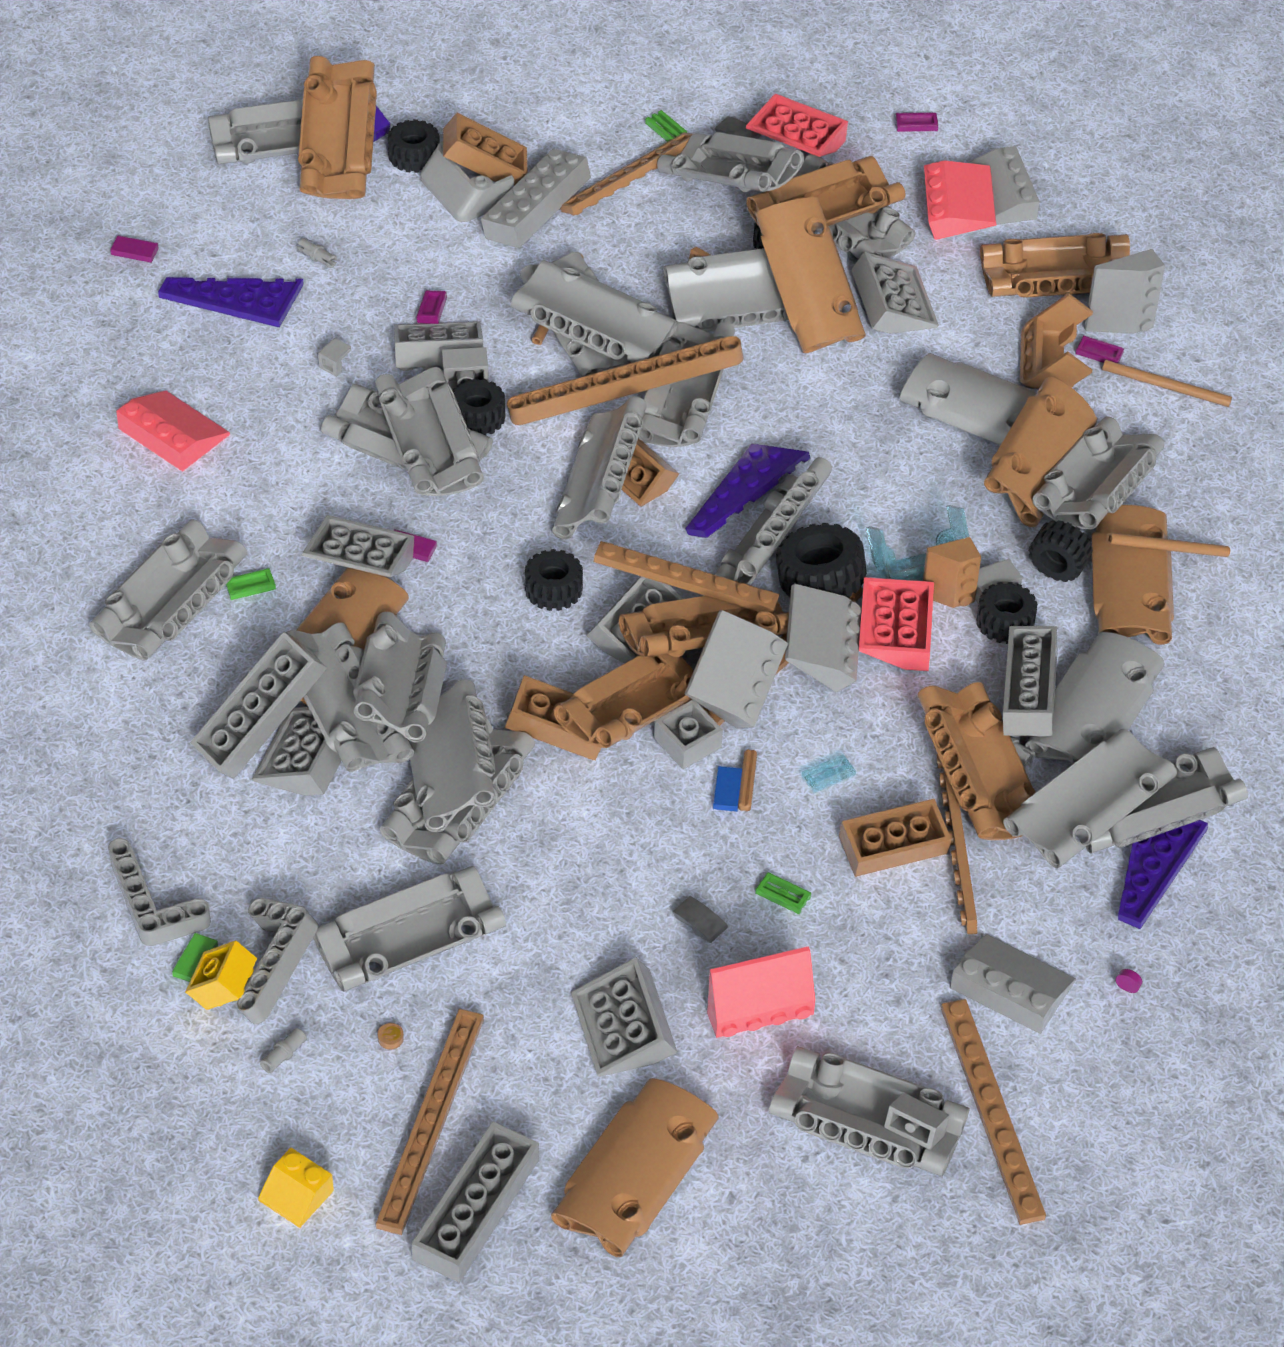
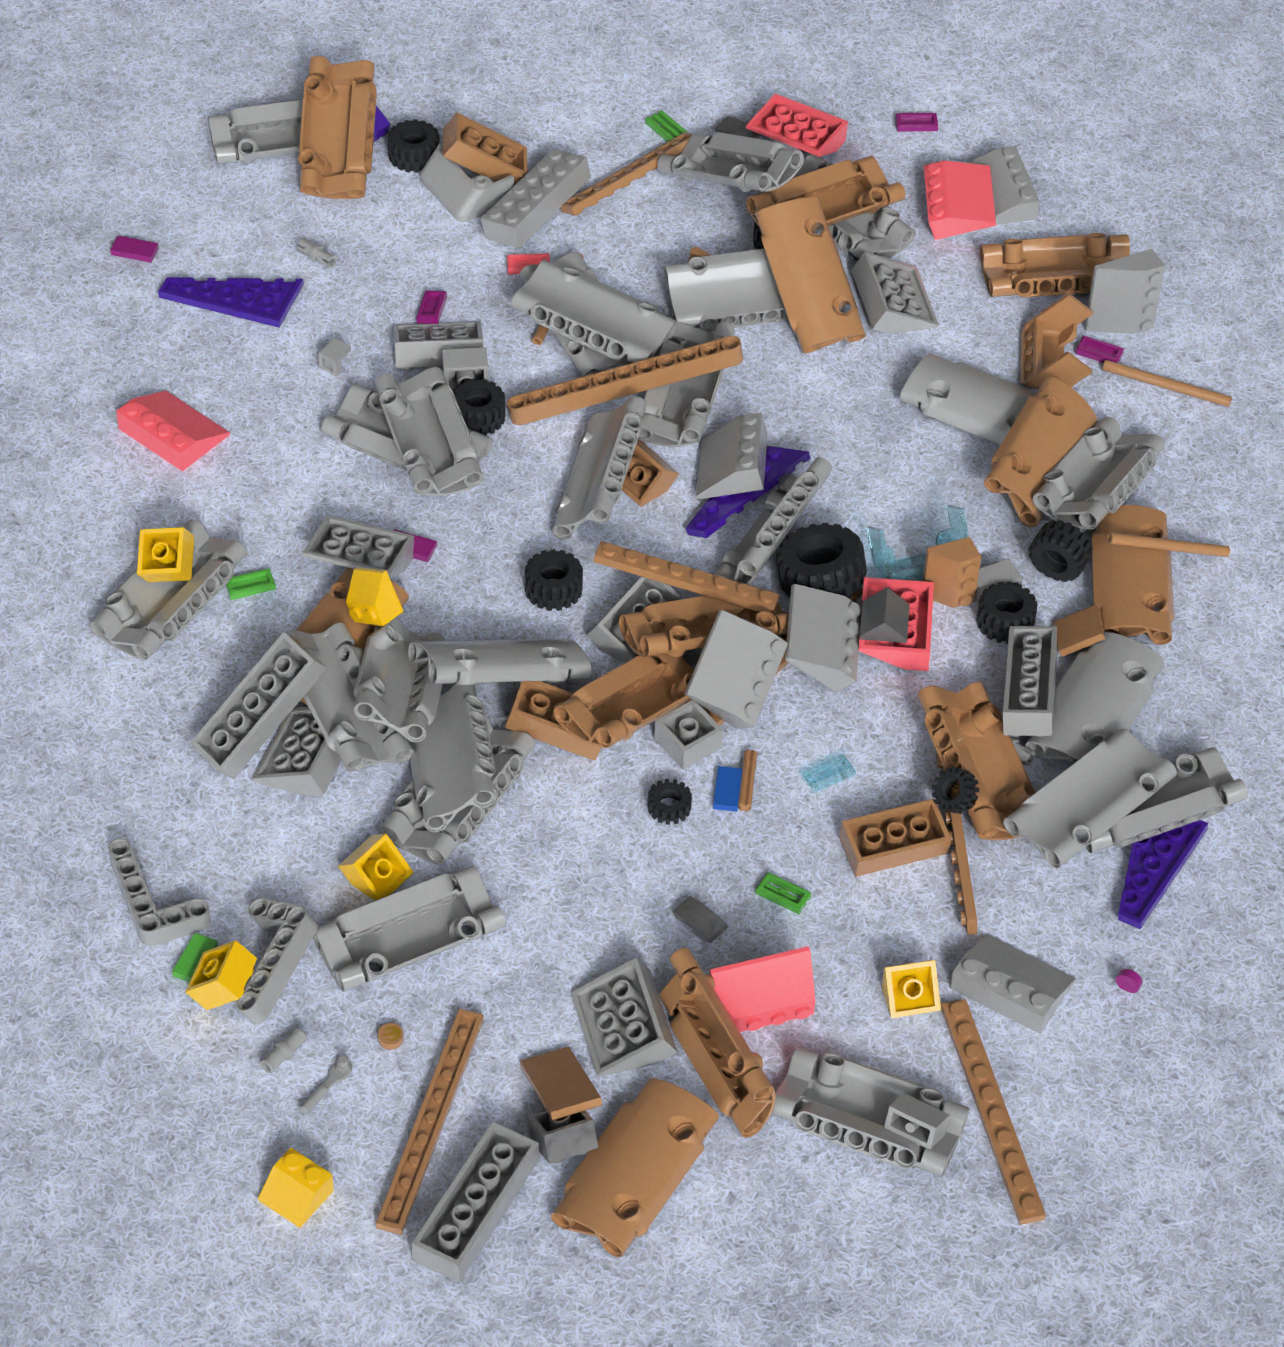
none -> yellow brick [137,527,194,582]
none -> light grey piece [300,1055,352,1114]
none -> yellow slope [338,833,414,901]
none -> yellow slope [346,567,404,626]
none -> light grey panel [408,639,591,685]
none -> coral tile [507,253,550,274]
none -> medium nougat tile [520,1046,602,1120]
none -> flat silver brick [526,1109,599,1164]
none -> black tyre [647,779,692,825]
none -> medium nougat panel [659,948,776,1138]
none -> light grey slope [696,412,768,500]
none -> dark grey slope [860,587,910,643]
none -> yellow slope [882,959,941,1018]
none -> black tyre [932,767,979,814]
none -> medium nougat tile [1054,604,1105,656]

